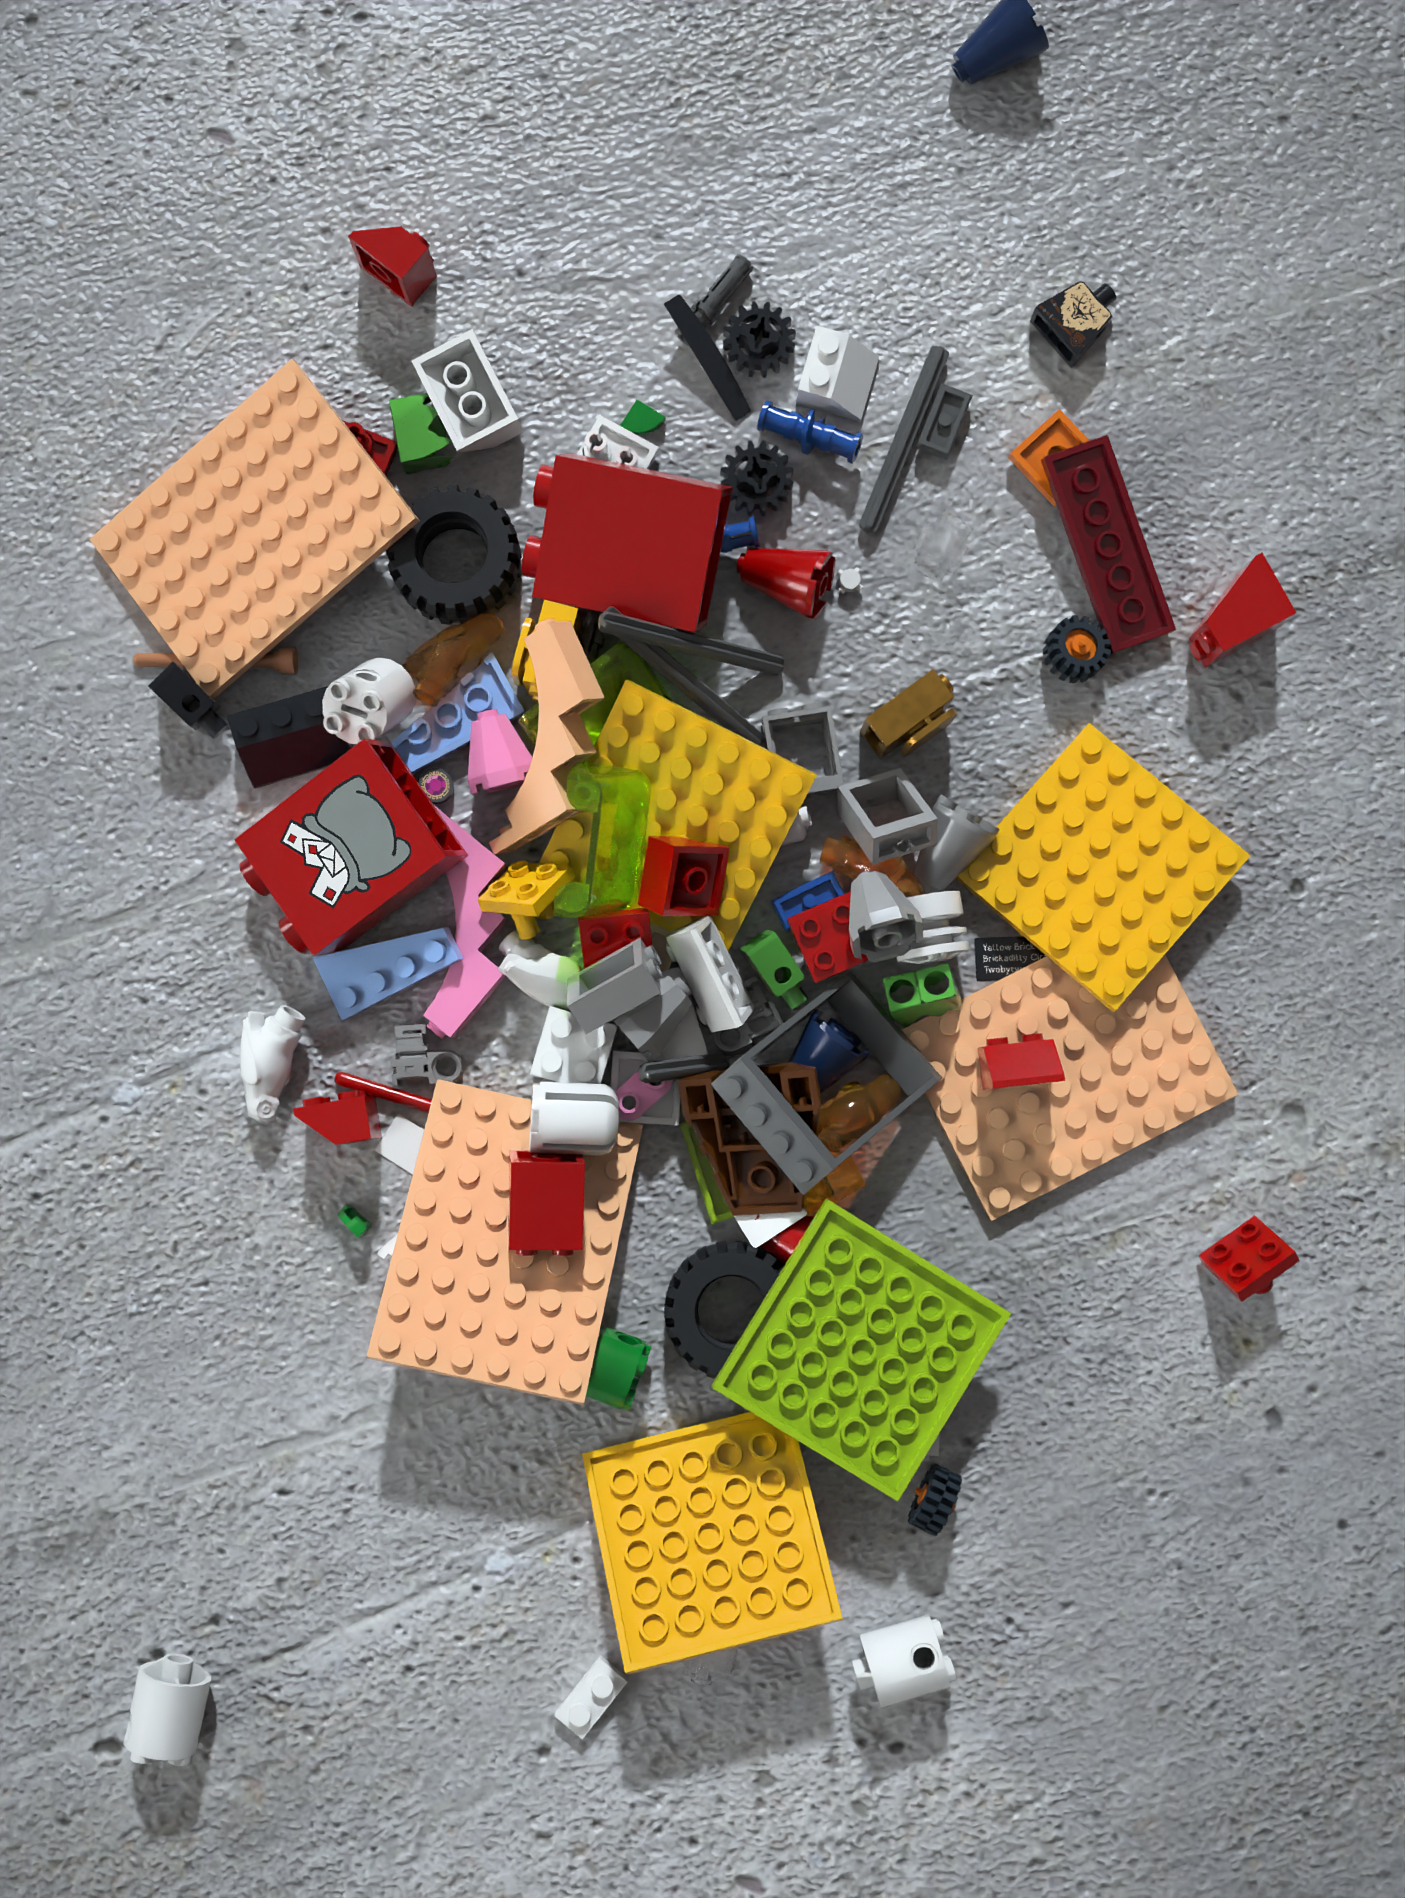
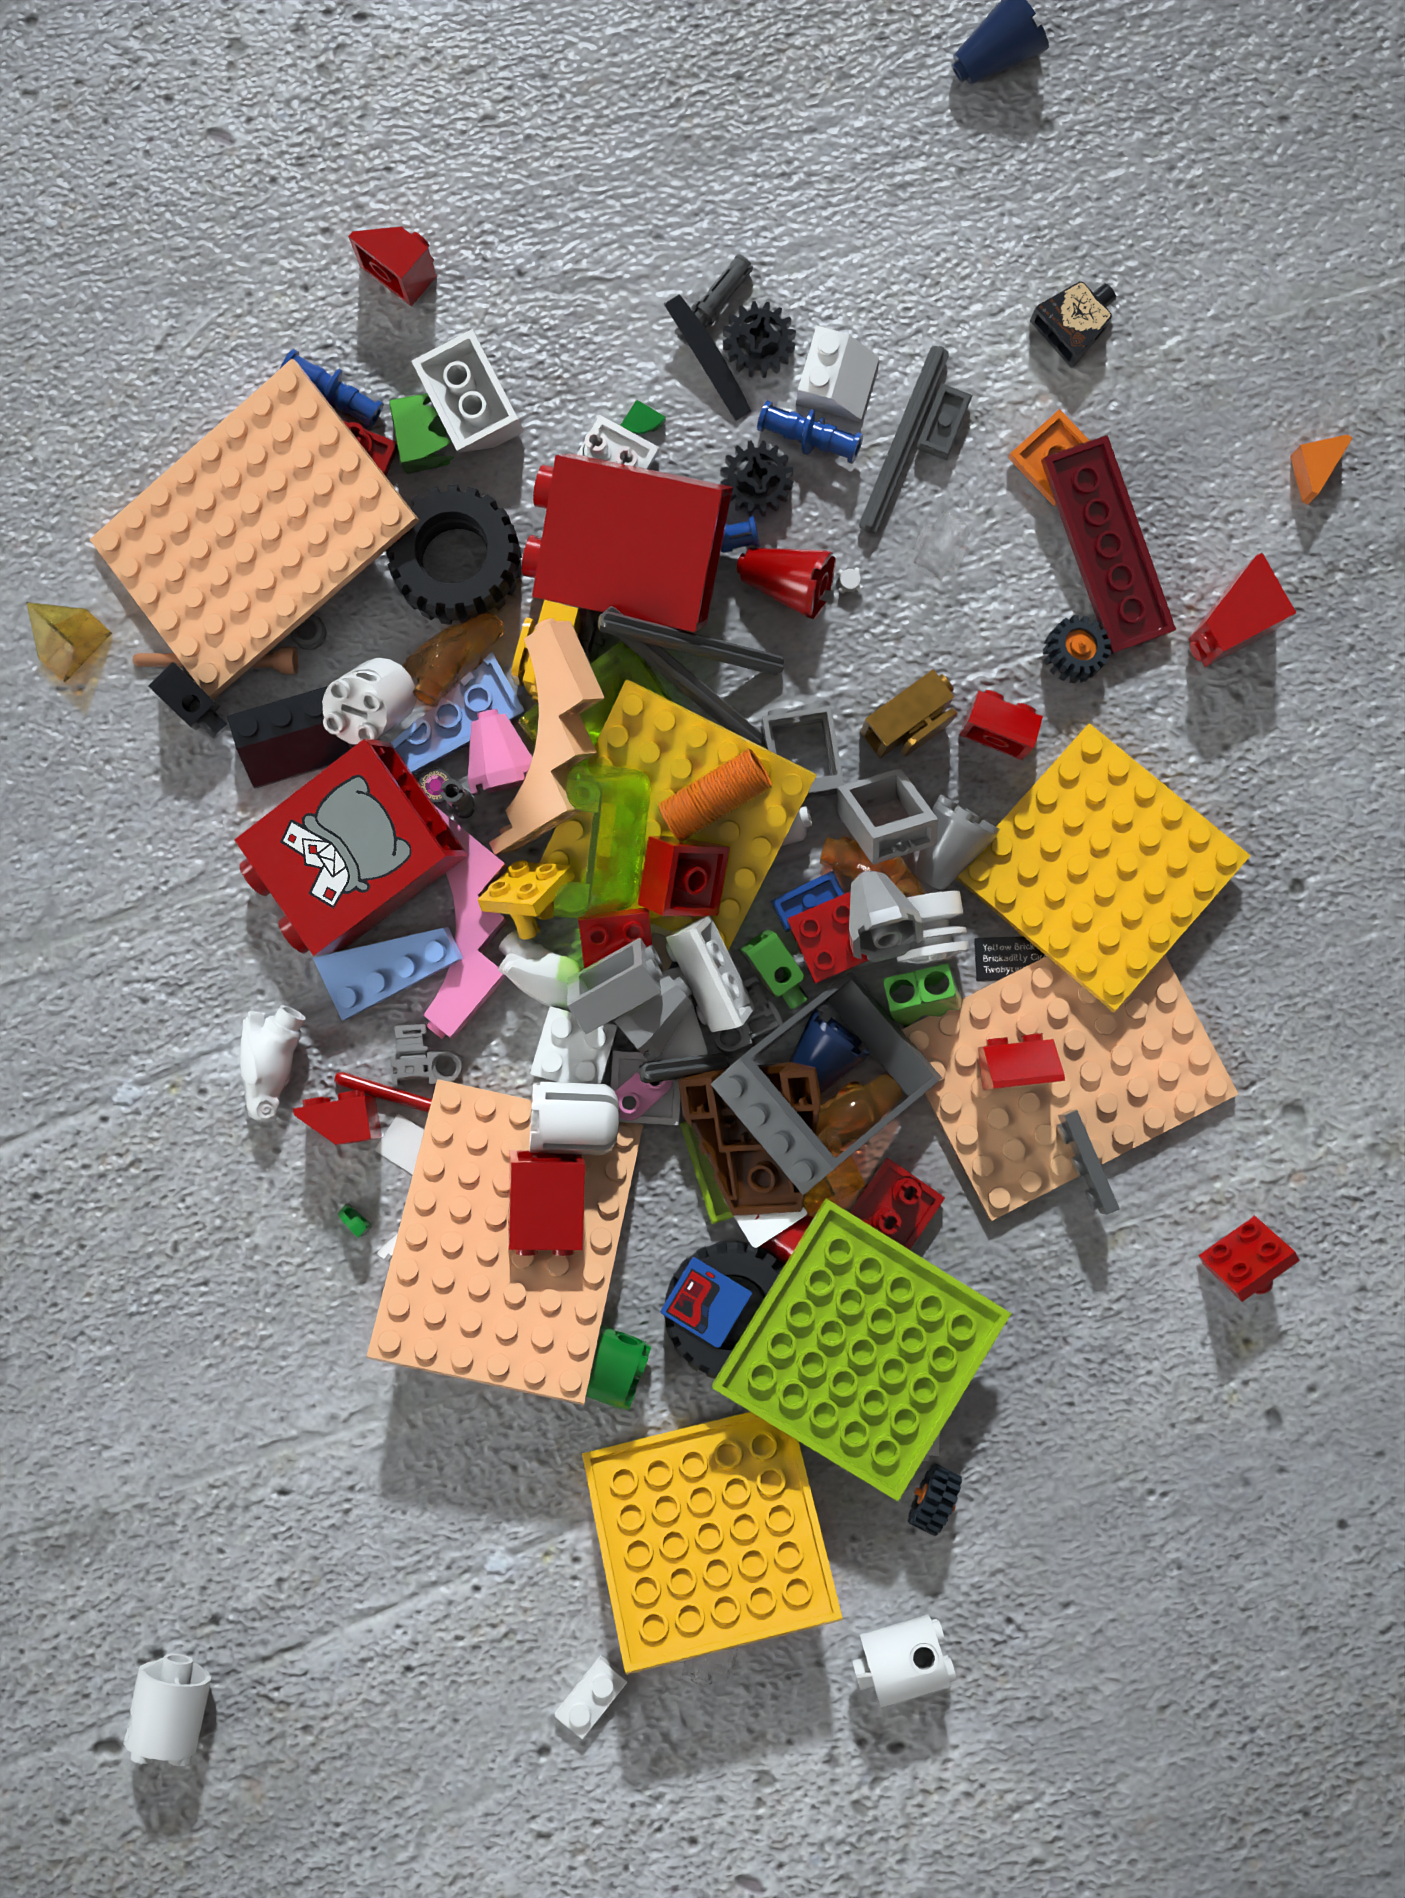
none -> clear yellow slope [26,602,112,682]
none -> blue piece [280,349,384,430]
none -> dark grey tile [290,614,327,650]
none -> dark grey pin [440,779,475,819]
none -> orange piece [658,748,772,842]
none -> sticker [660,1257,752,1348]
none -> red plate [849,1157,945,1250]
none -> red slope [959,690,1043,761]
none -> dark grey plate [1057,1110,1120,1215]
none -> orange slope [1290,434,1353,505]

